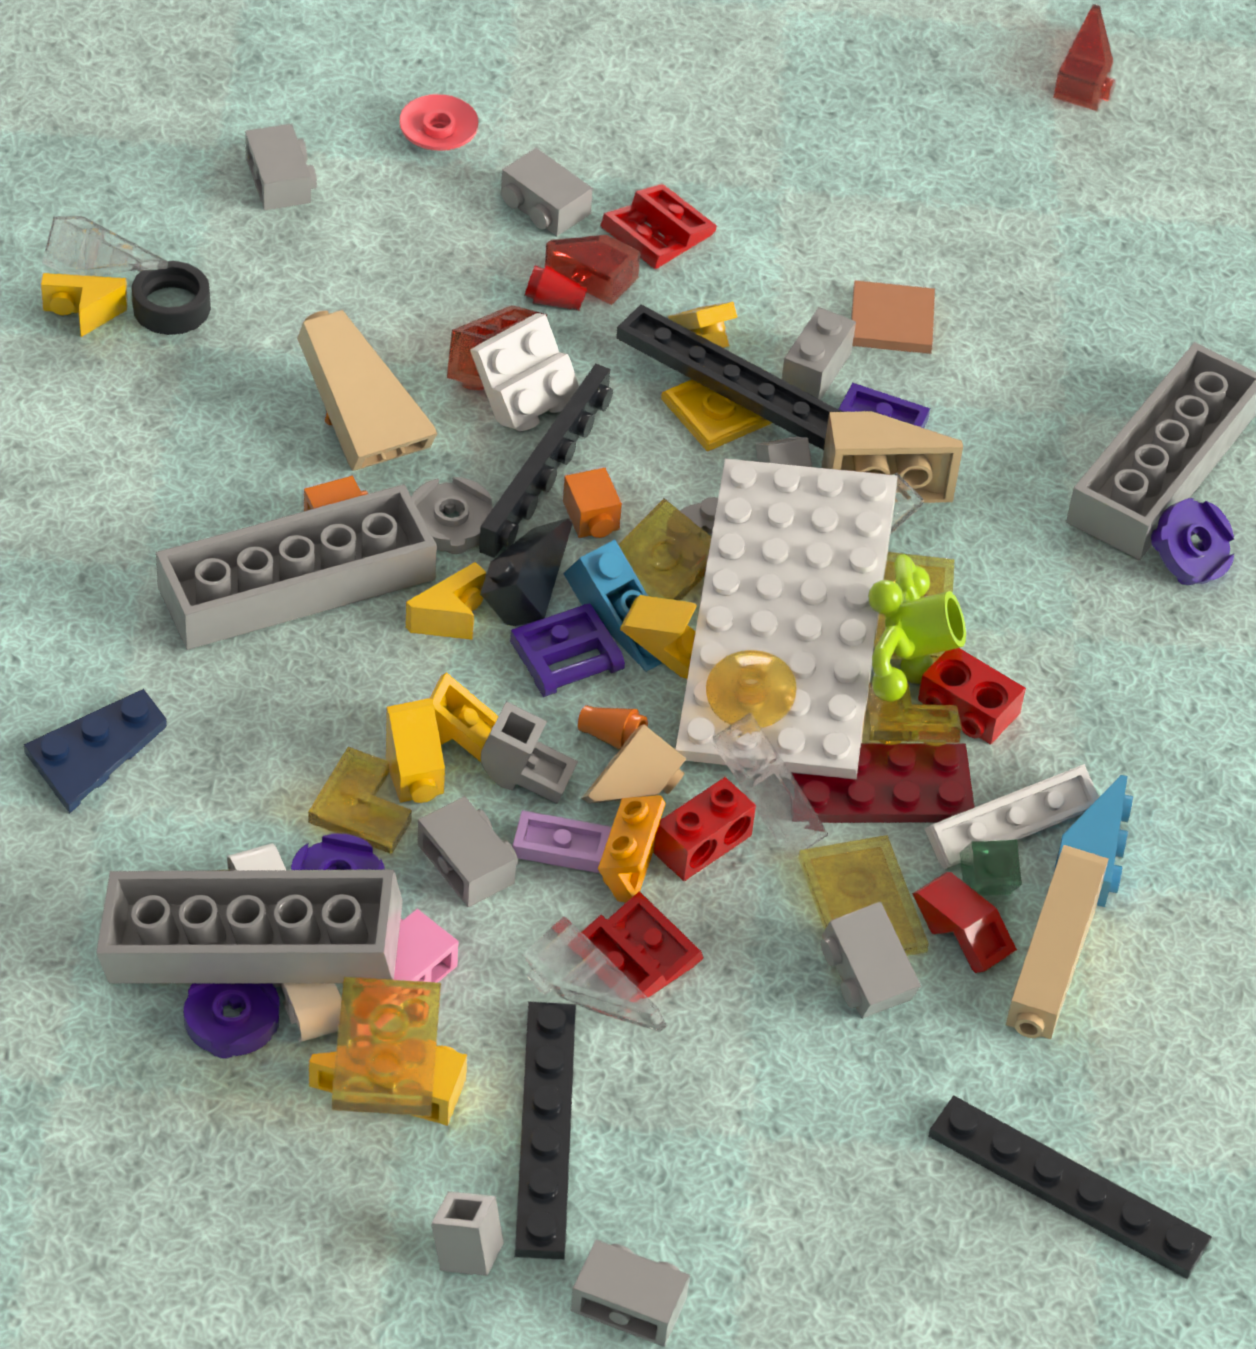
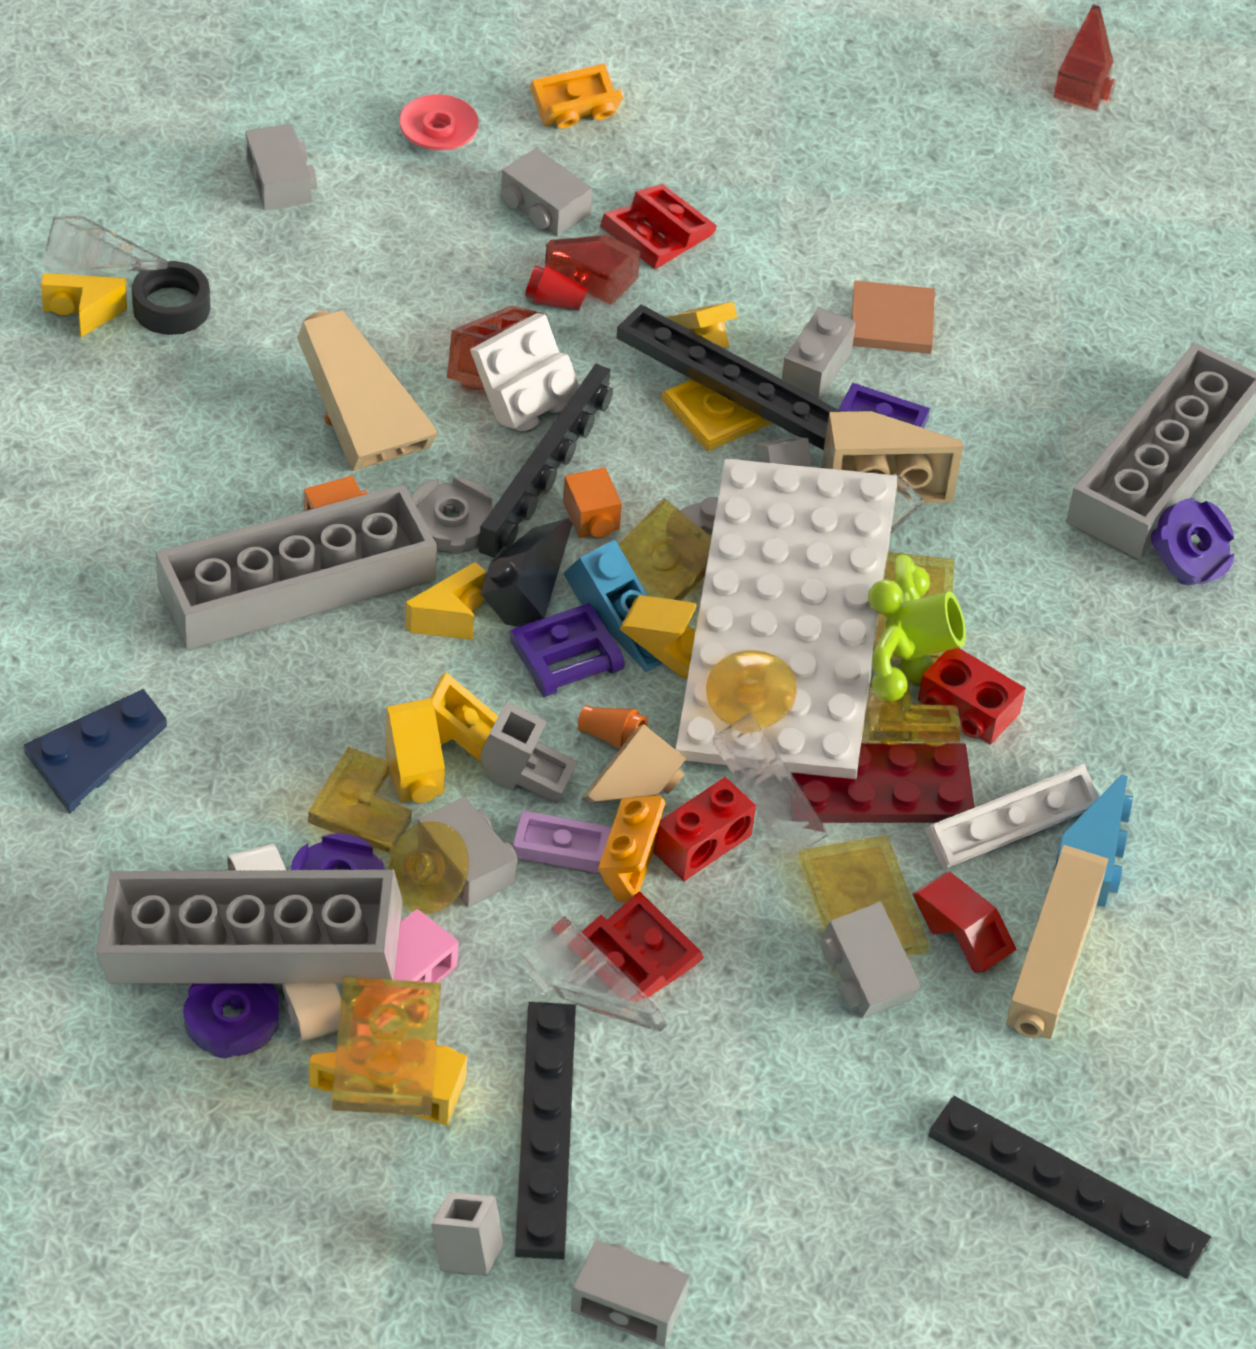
clear green brick [960,839,1022,896] -> none
none -> clear yellow dish [389,821,469,915]
none -> light orange bracket [530,63,624,129]

